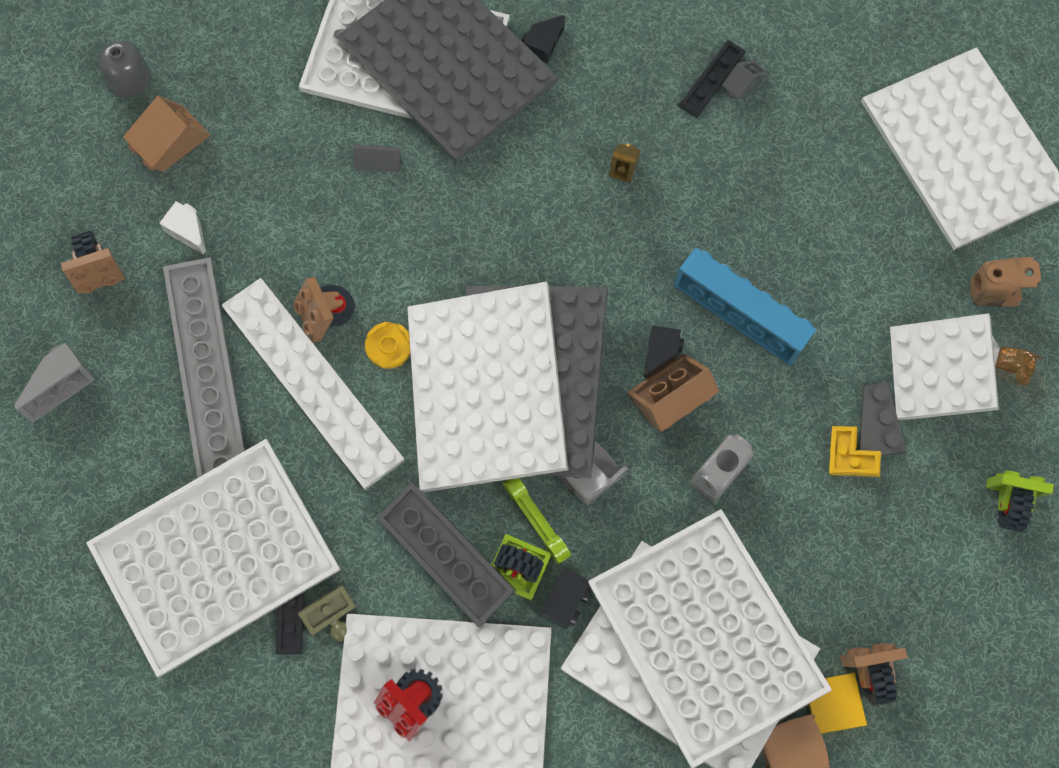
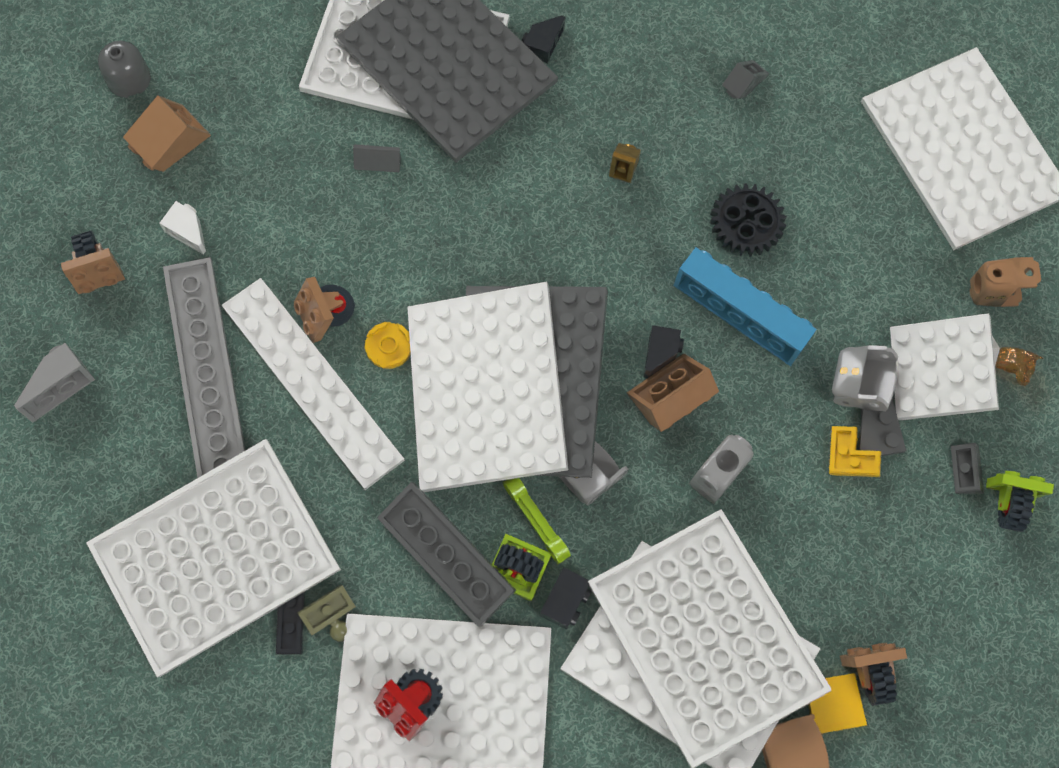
black tile [679,40,746,118] -> none
none -> black gear [710,183,787,257]
none -> light grey piece [832,345,898,412]
none -> dark grey slope [951,443,984,494]

